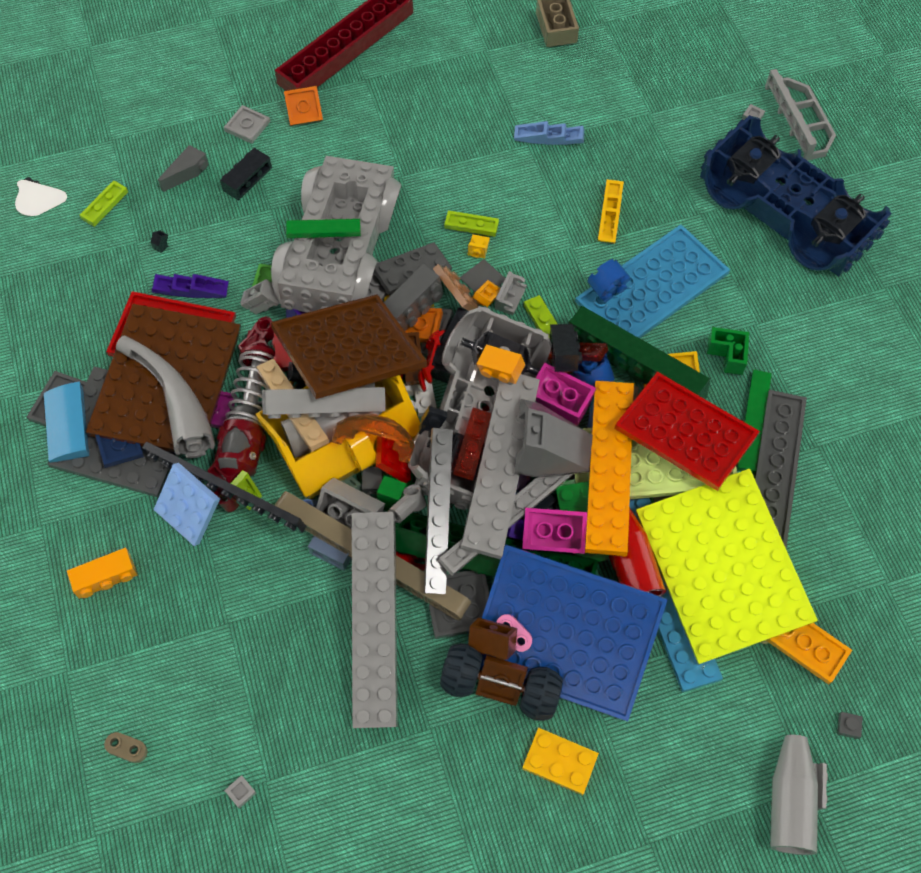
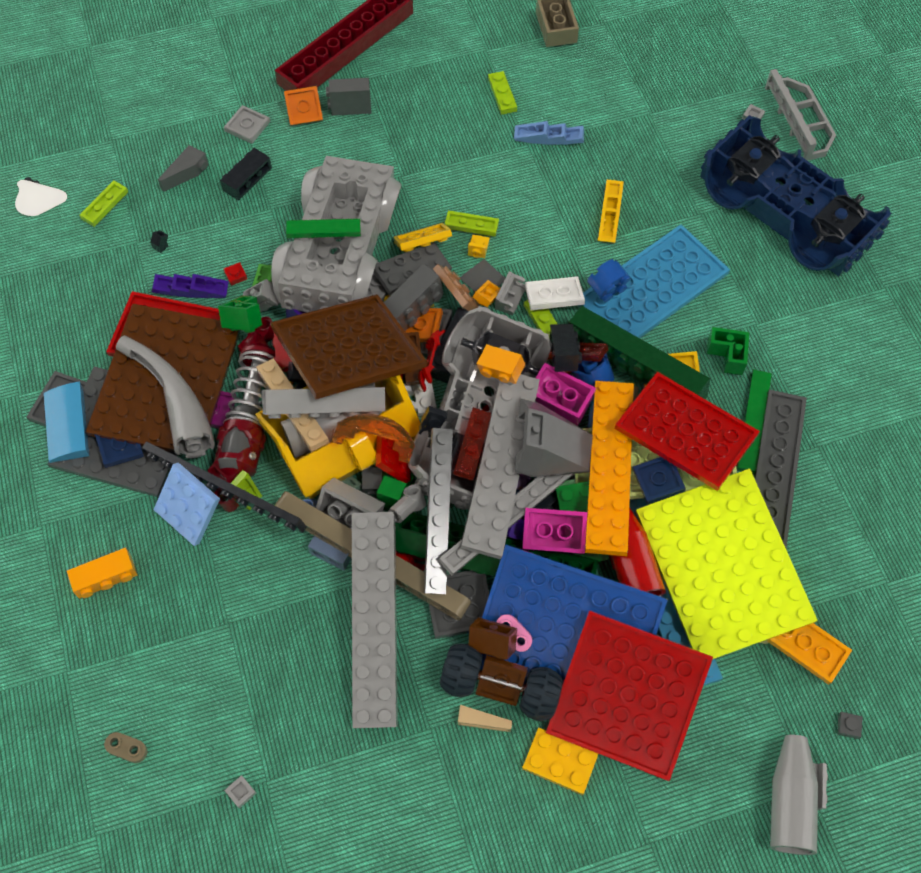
none -> green brick [218,295,262,333]
none -> red plate [224,262,247,286]
none -> dark grey brick [326,78,372,116]
none -> yellow plate [393,223,452,252]
none -> tan piece [458,705,512,732]
none -> lime plate [488,71,517,115]
none -> white tile [525,277,585,310]
none -> red plate [546,610,713,781]
none -> dark blue plate [633,457,686,504]

